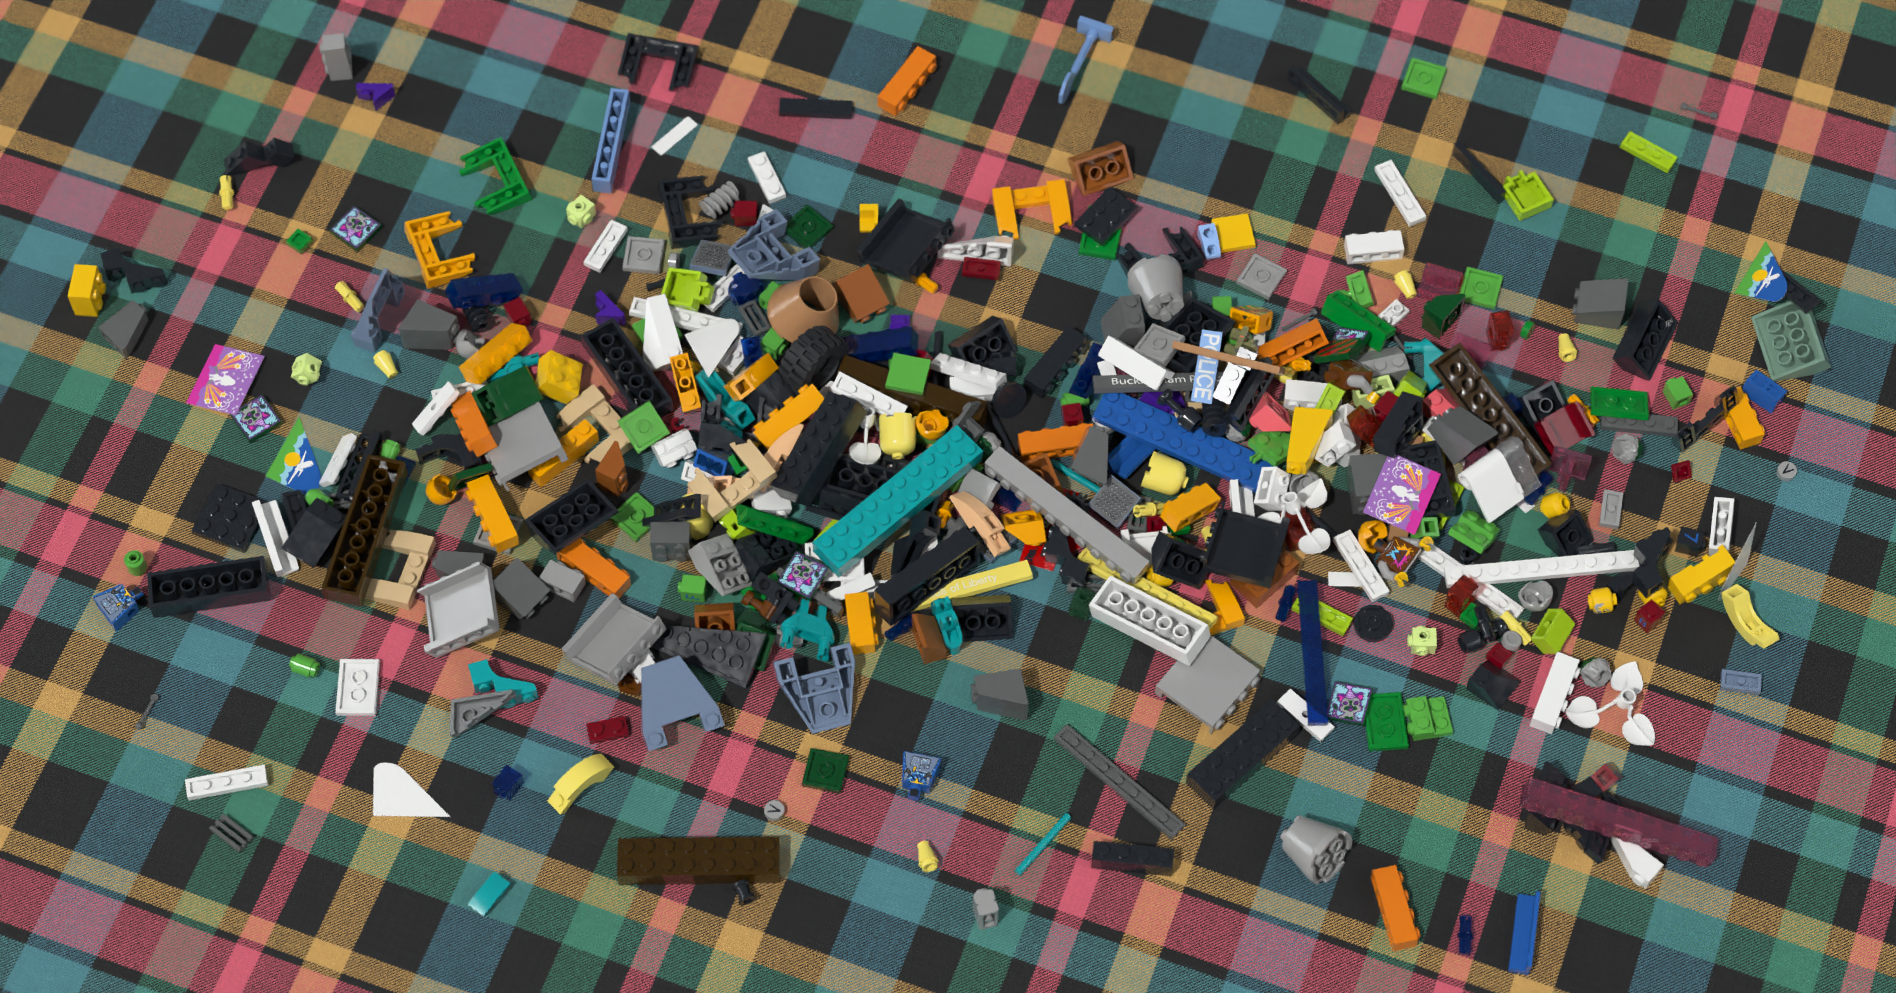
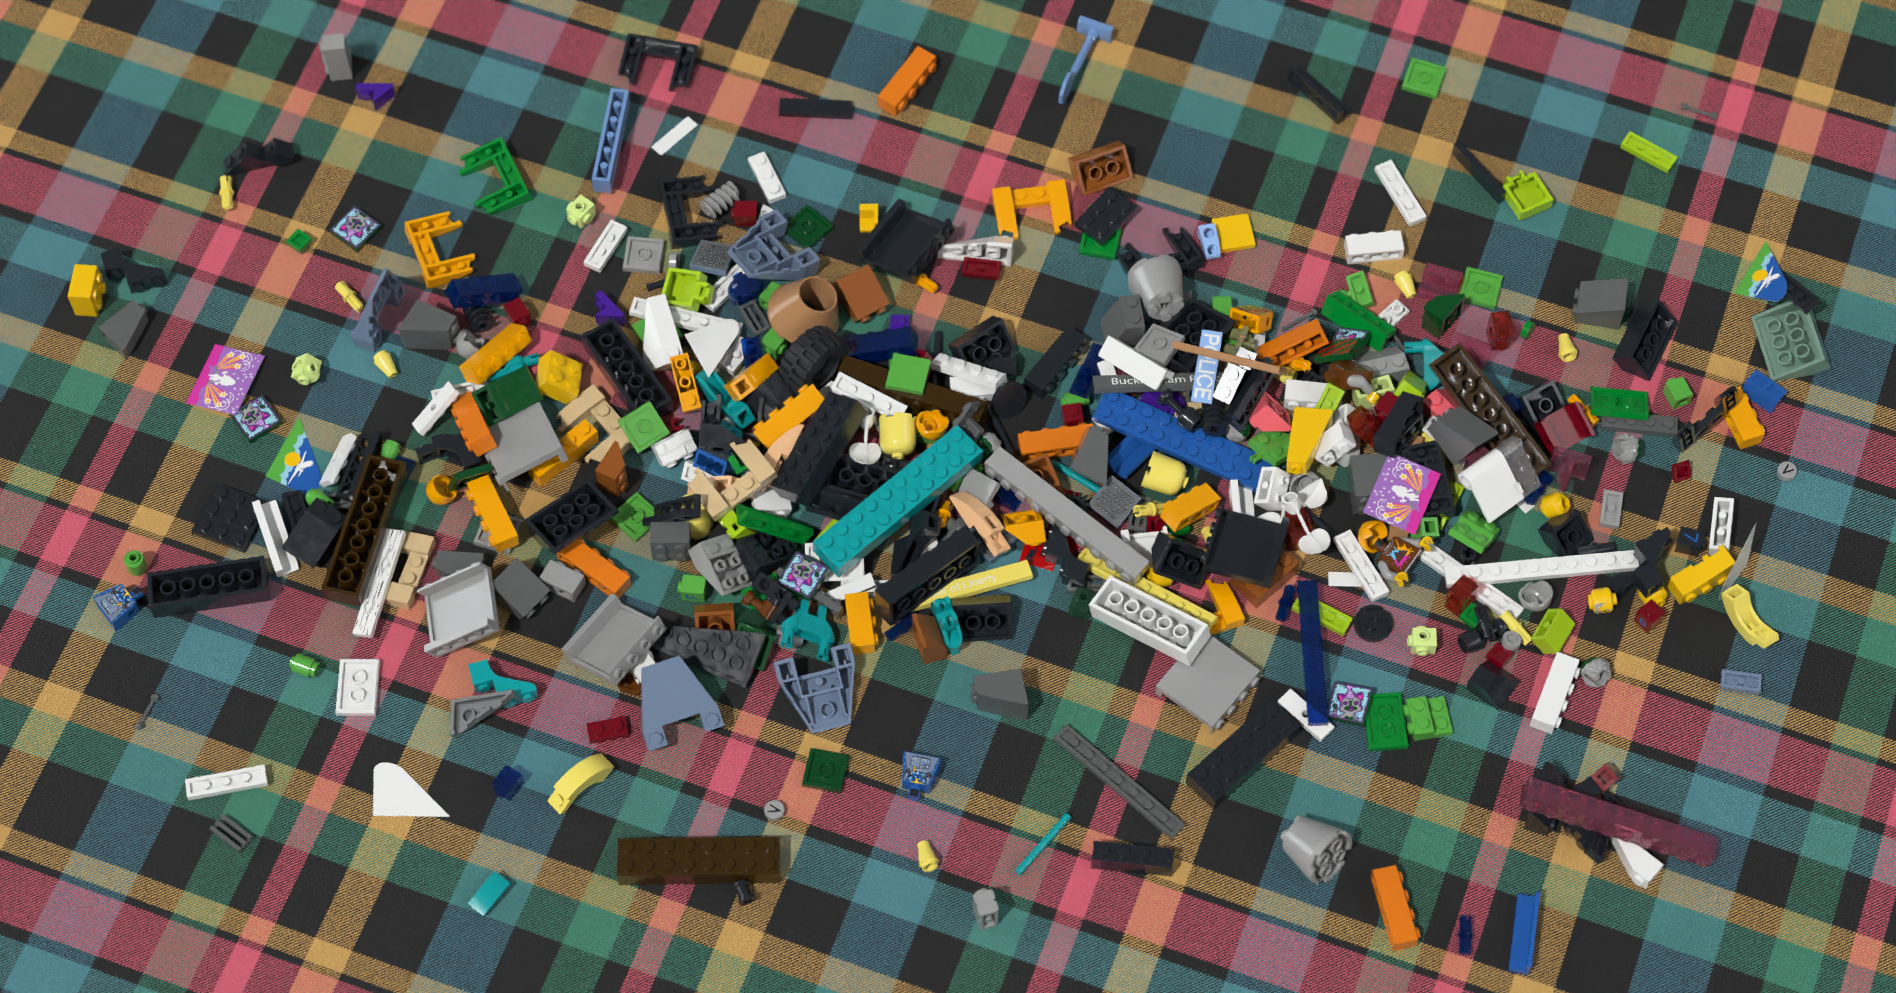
light grey tile [1236,253,1287,300] -> none
white plant [1566,662,1655,746] -> none
none -> white tile [353,528,406,638]

